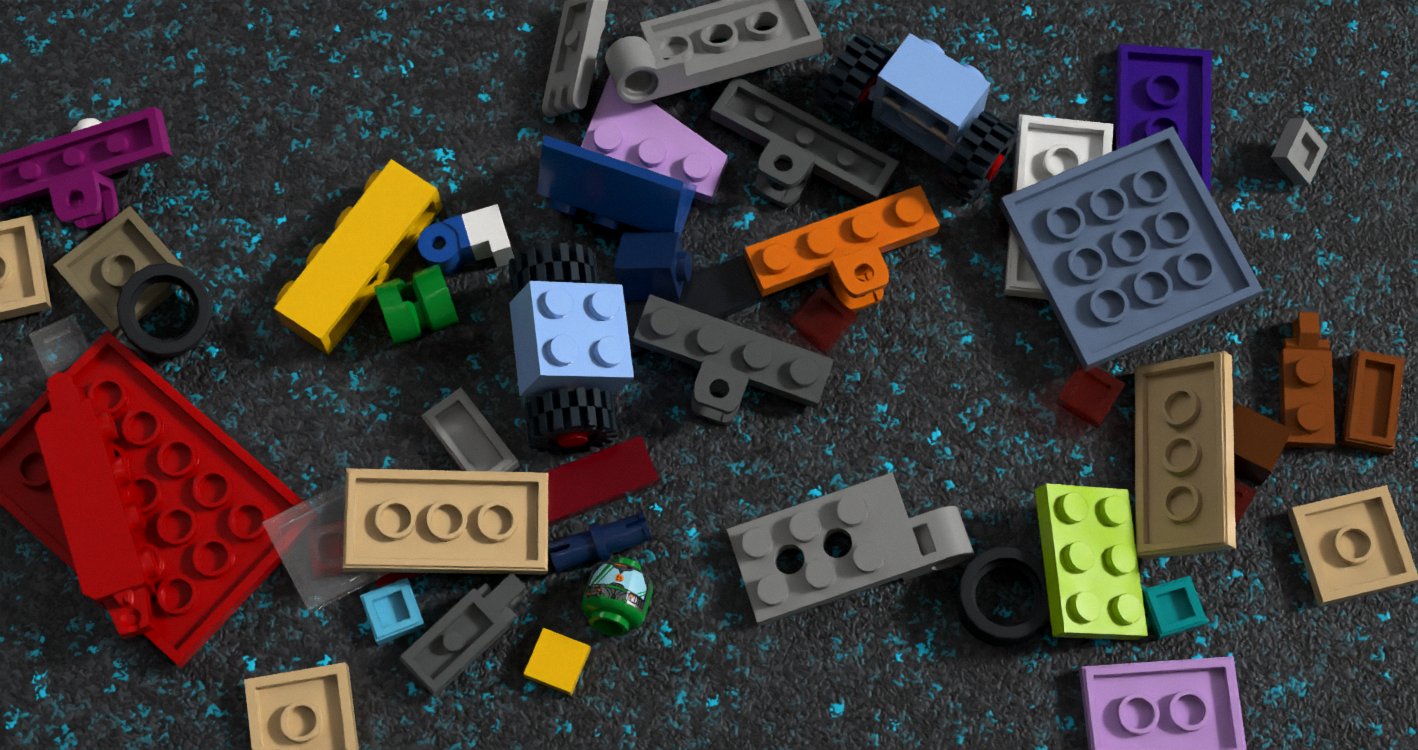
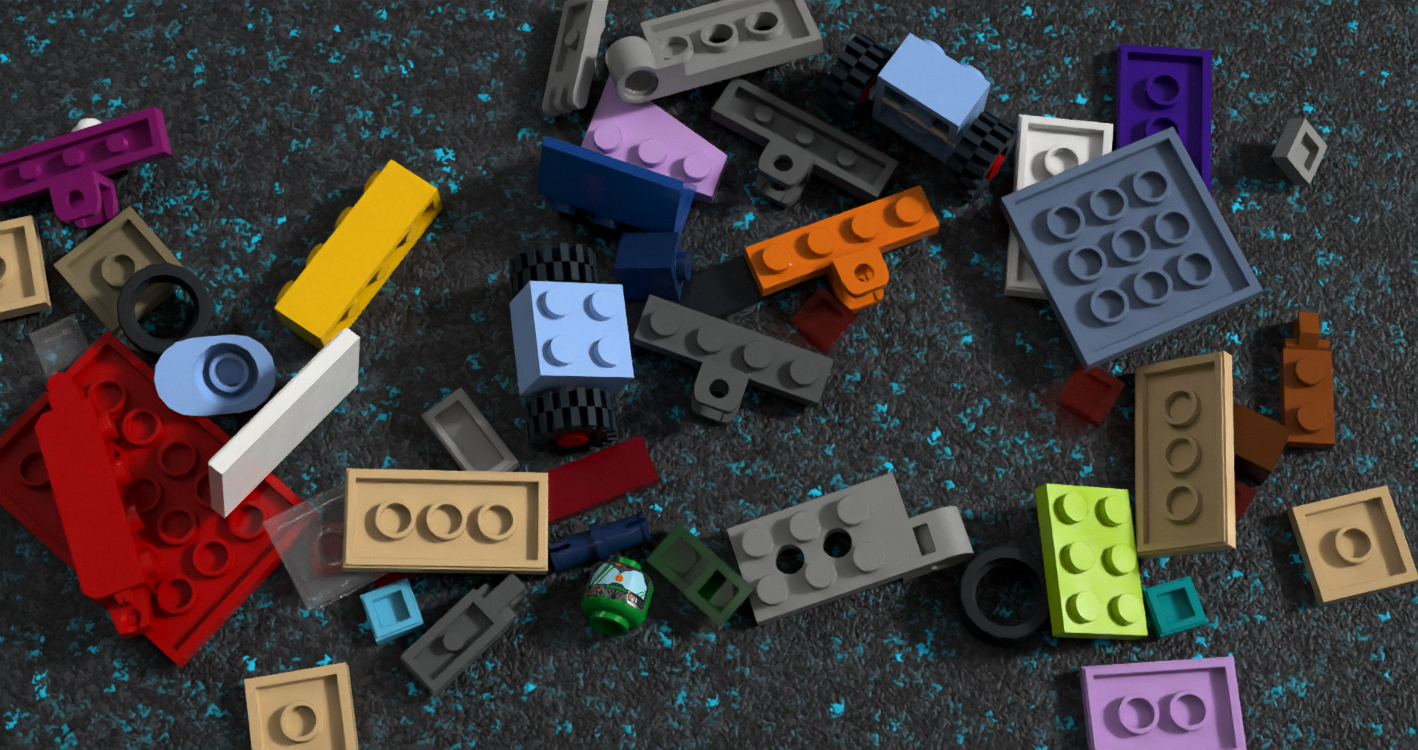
green wheel [374,264,459,345] -> none
leg [418,204,514,276] -> none
yellow tile [524,628,591,696] -> none
dark orange tile [1341,349,1405,455] -> none
none -> light blue piece [154,334,276,416]
none -> white tile [208,327,360,518]
none -> dark green slope [646,522,754,627]

